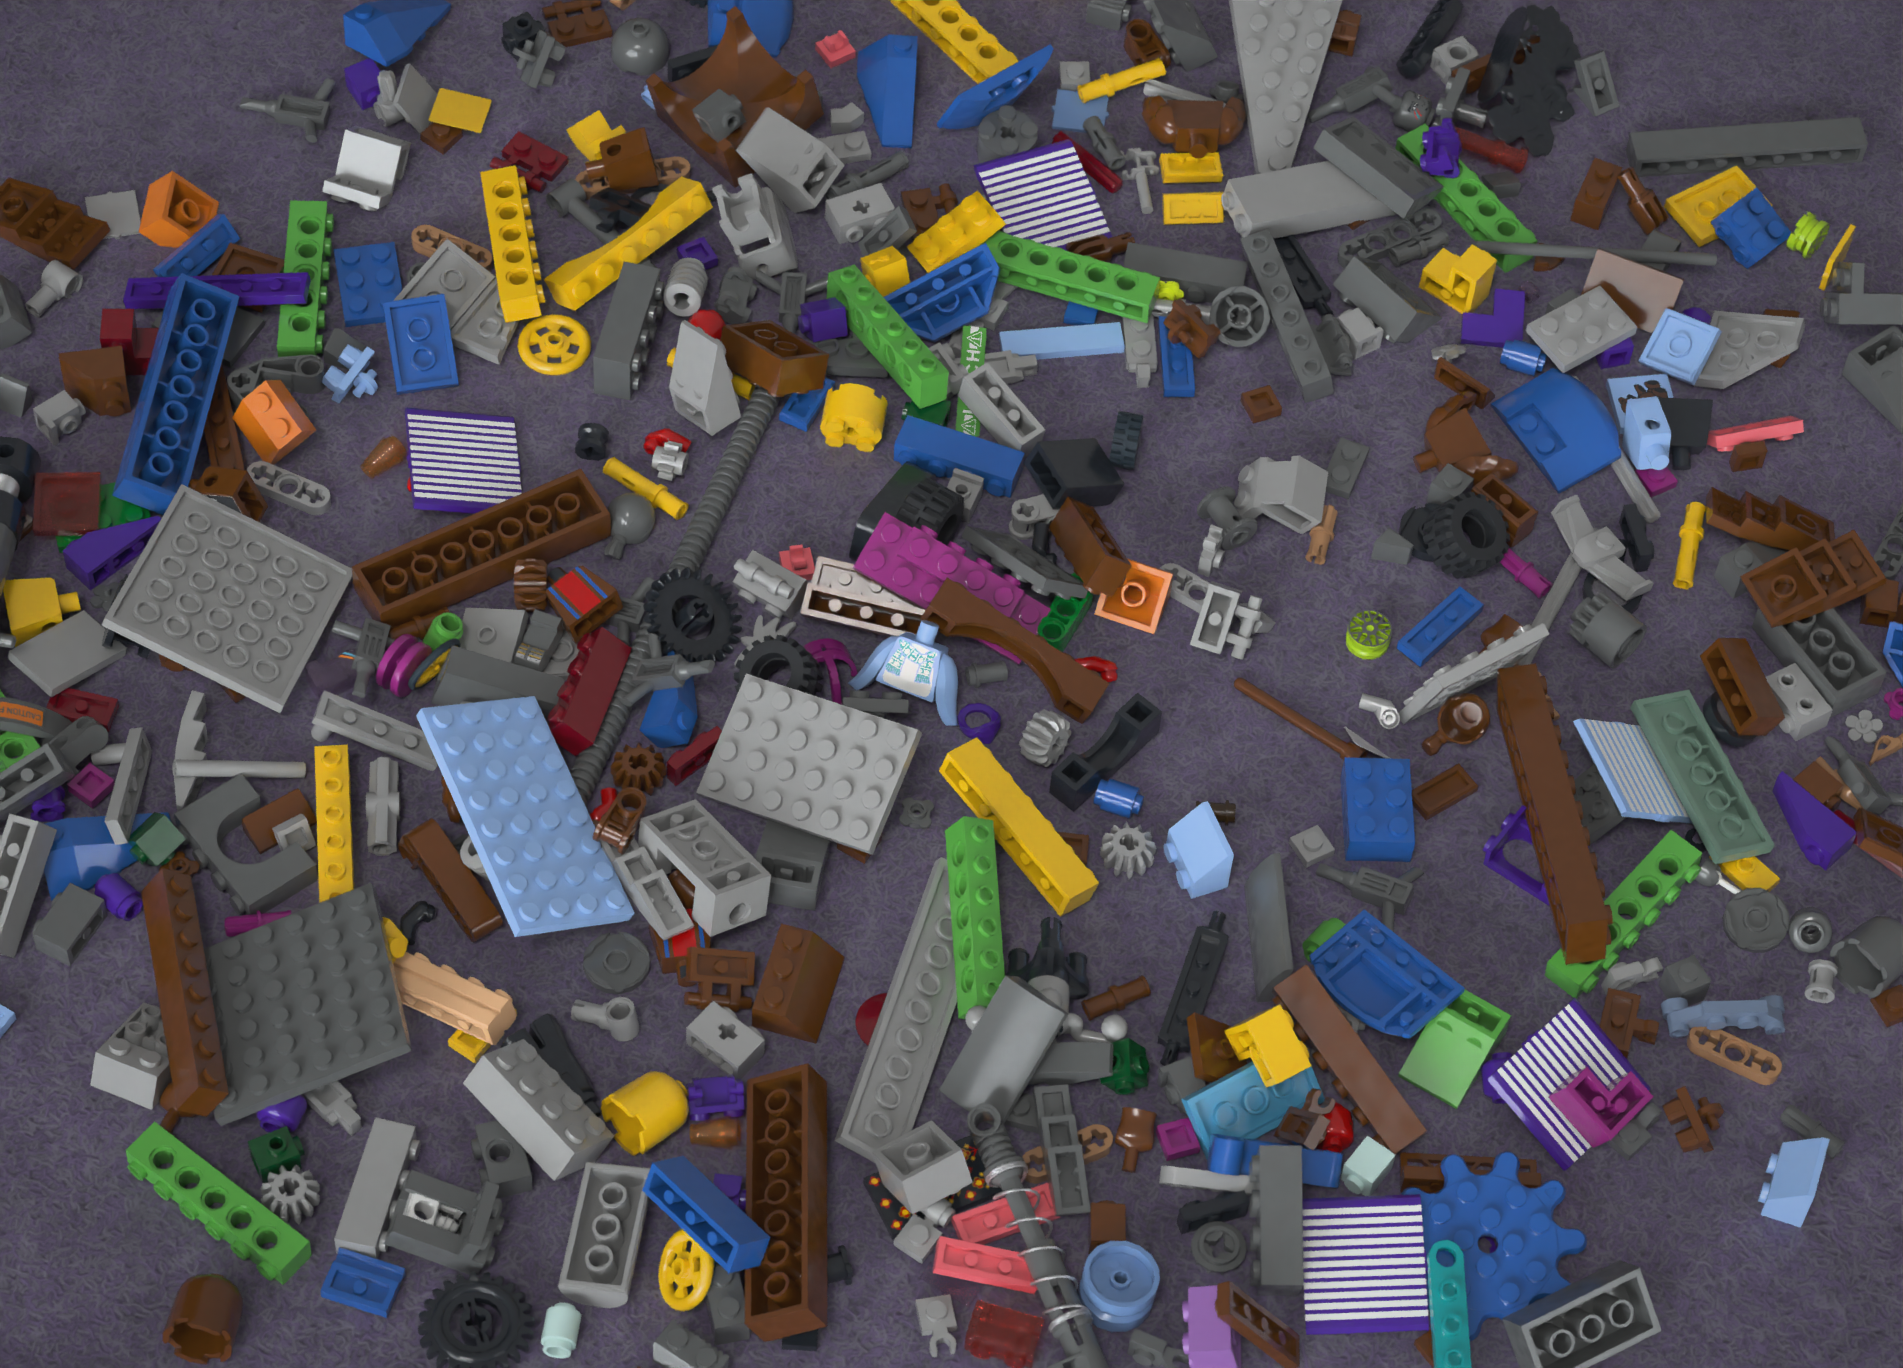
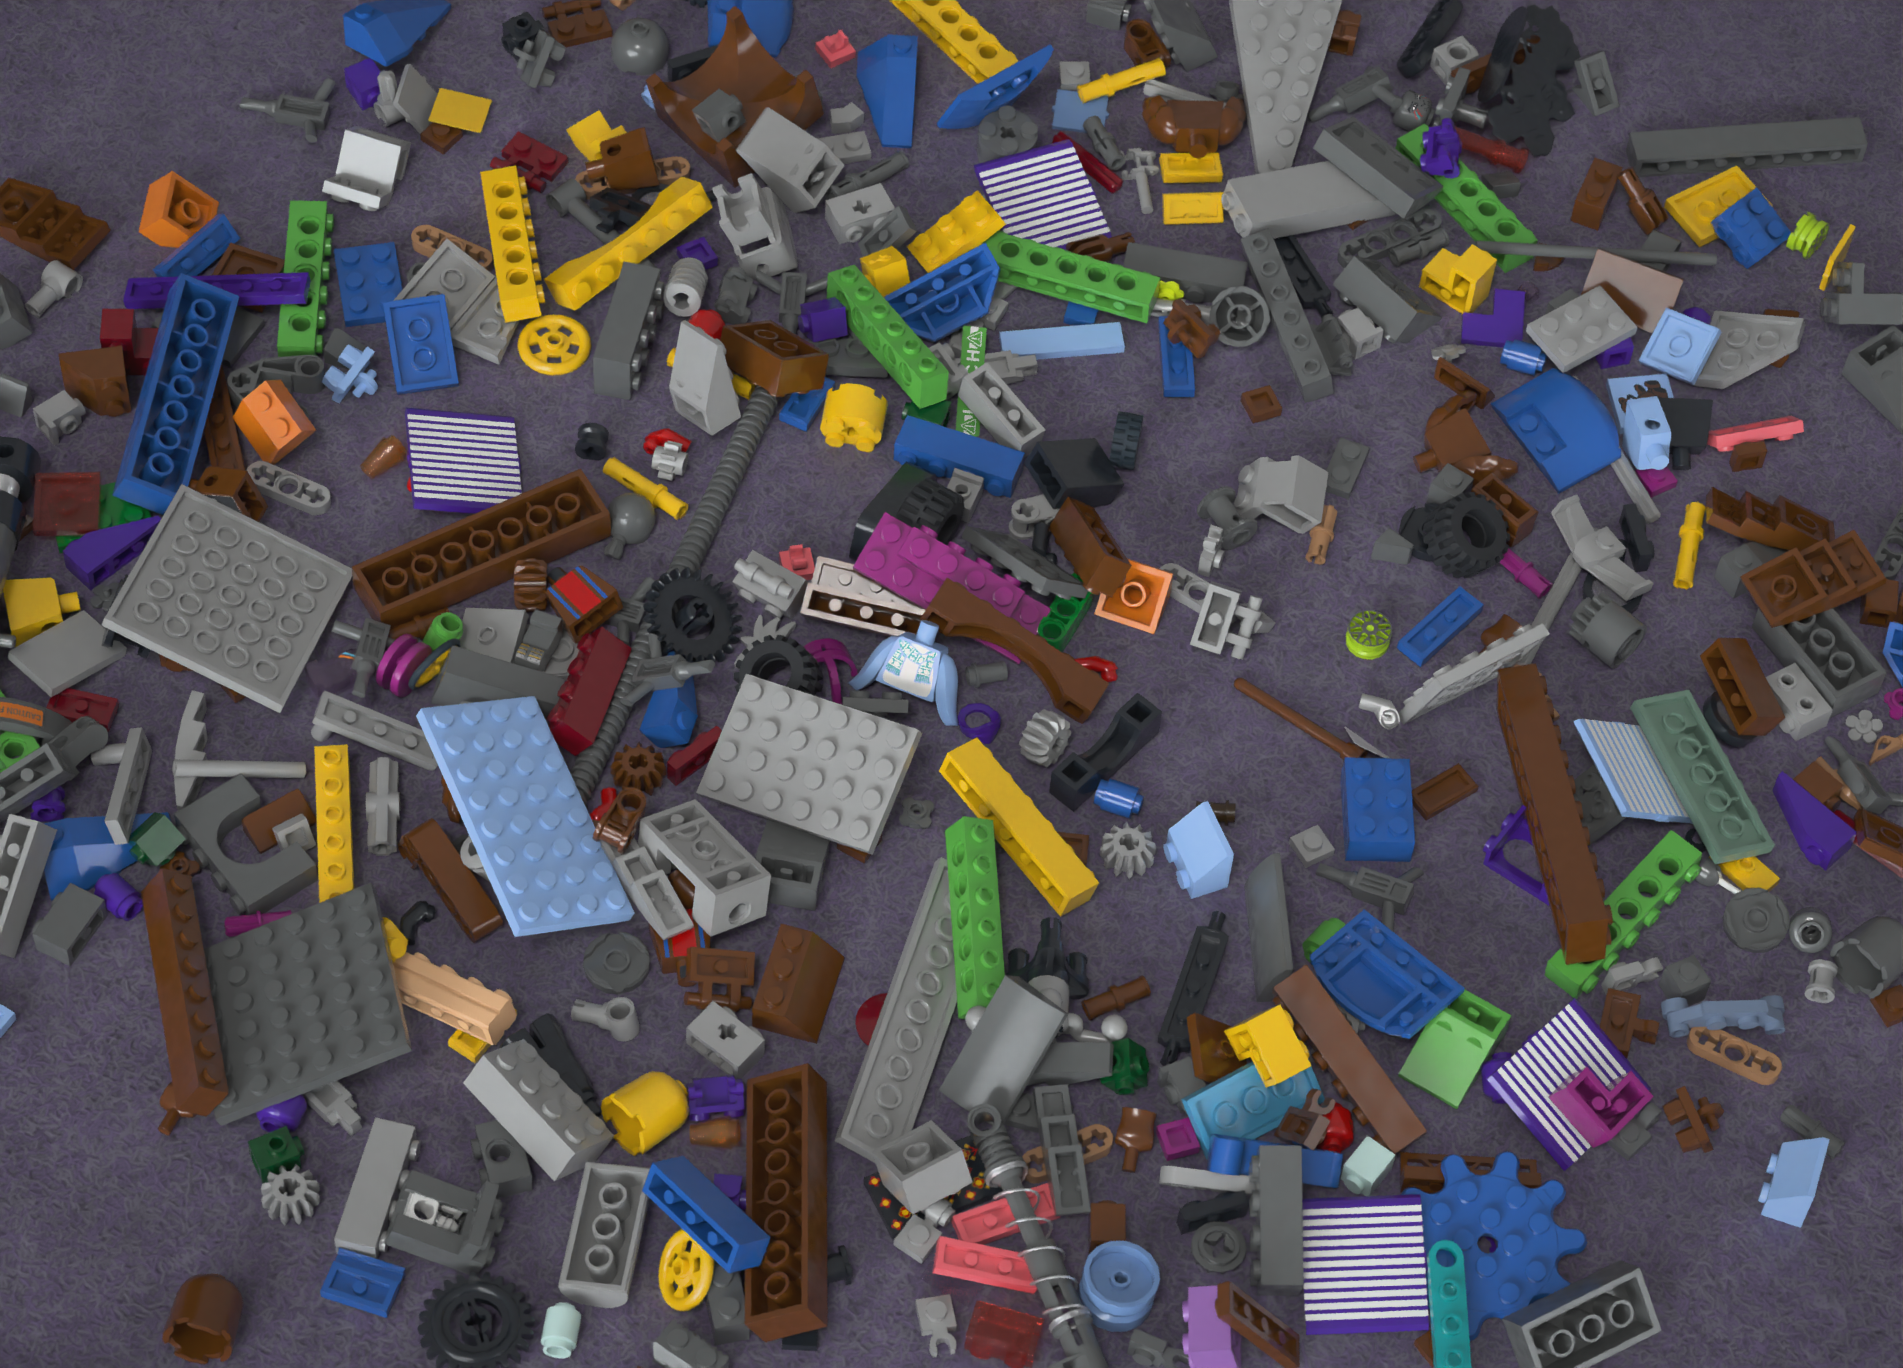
magenta plate [67,763,115,809] -> none
light grey piece [85,190,141,239] -> none
light grey slope [90,1002,172,1110] -> none
bright green brick [125,1122,312,1285] -> none
reddish brown plate [900,183,958,242] -> none
light grey hinge [1122,314,1158,388] -> none
reddish brown hair [1421,693,1490,756] -> none

